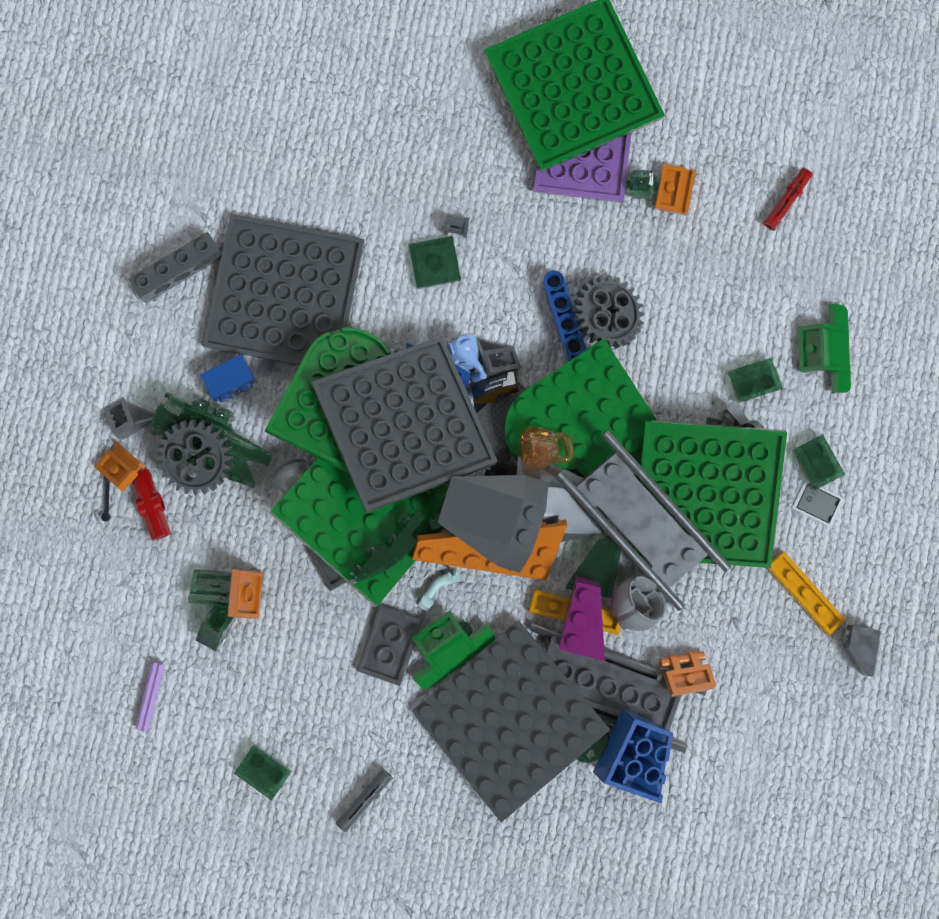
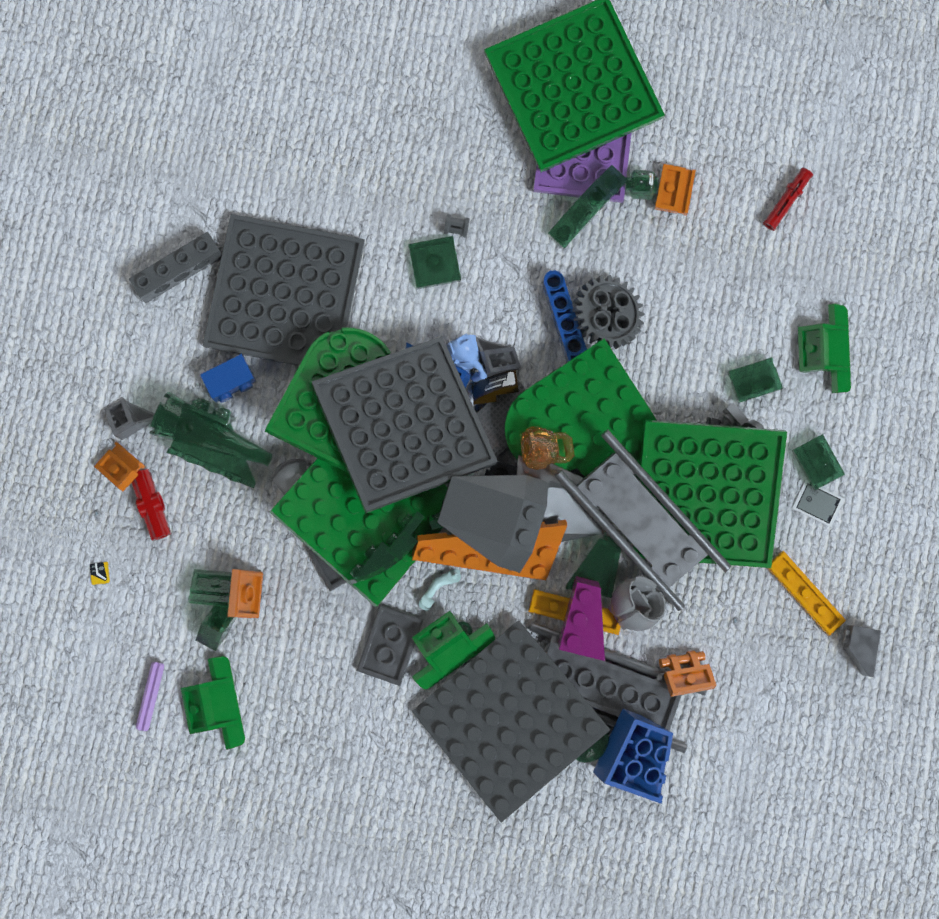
black hinge [101,476,111,522] -> none
dark grey gear [156,419,233,496] -> none
clear green plate [234,744,293,801] -> none
dark grey pin [336,768,393,833] -> none
none -> sticker [90,562,110,585]
none -> green plate [180,656,245,750]
none -> clear green slope [548,165,628,249]

